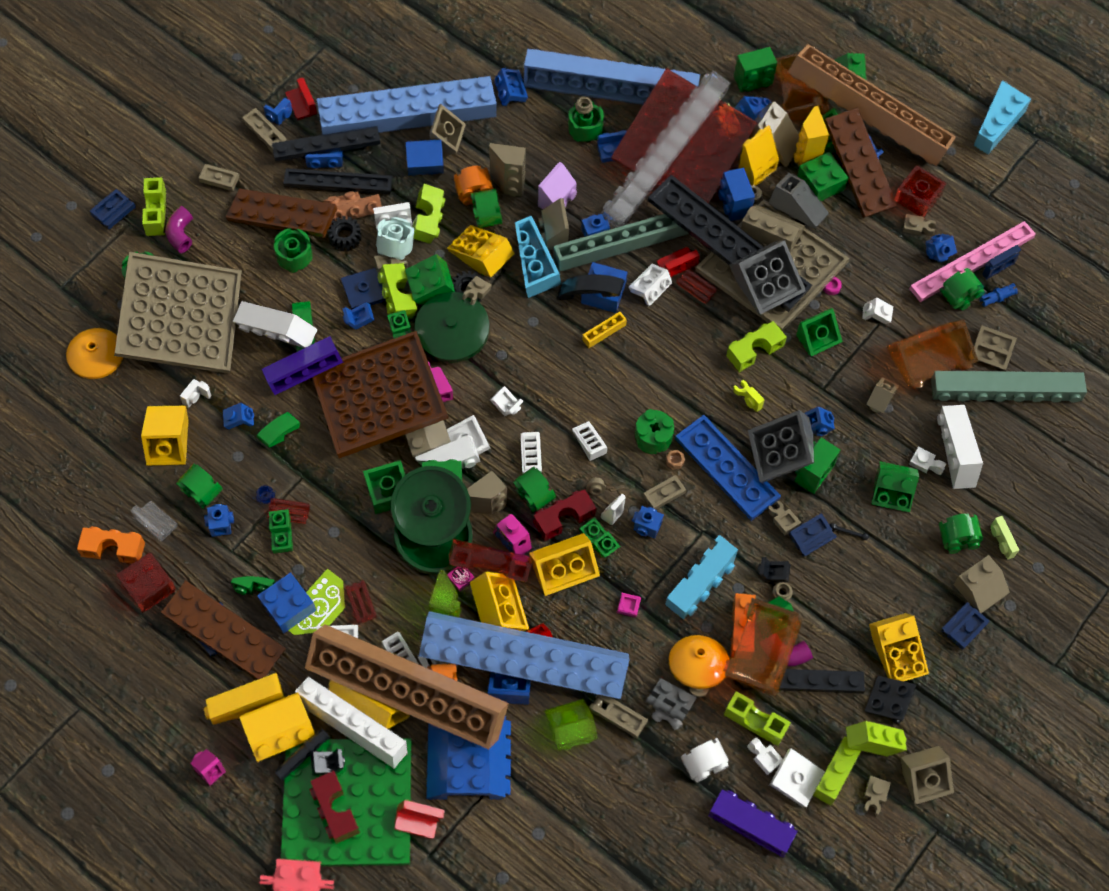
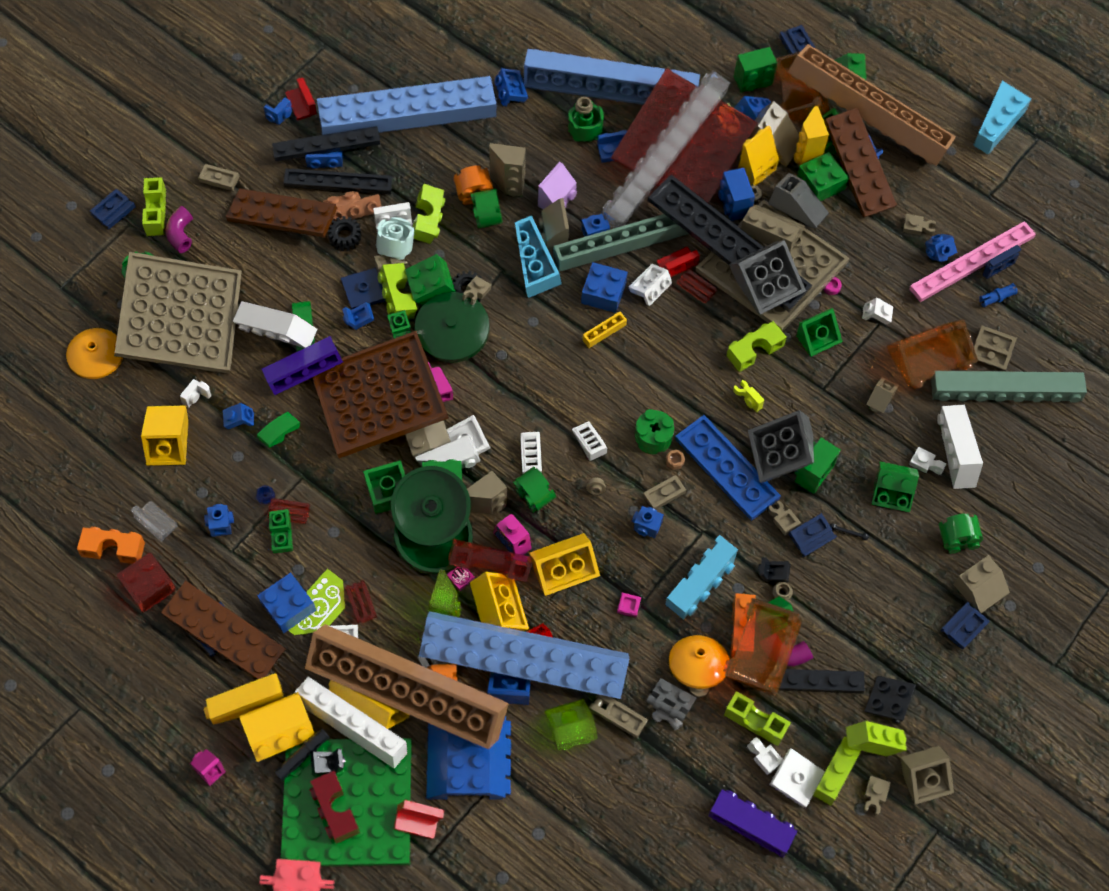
green brick [176,463,223,509] -> none
green slope [231,576,275,595] -> none
dark tan plate [242,108,287,152] -> none
green brick [274,229,313,273] -> none
white slope [382,632,418,664] -> none
blue slope [406,140,444,175] -> none
dark tan slope [430,104,466,158] -> none
yellow slope [447,225,514,277] -> none
white bracket [490,386,523,416] -> none
dark red arch [533,489,596,541] -> none
black slope [556,274,624,300] -> none
green slope [579,517,620,559] -> none
white slope [601,494,625,525] -> none
white brick [681,738,729,783] -> none
blue brick [804,406,835,436] -> none
yellow slope [869,613,929,681] -> none
clear red brick [894,165,947,218] -> none
green brick [940,268,985,311] -> none
yellowish green plate [991,516,1019,560] -> none
none -> dark blue plate [779,25,816,62]

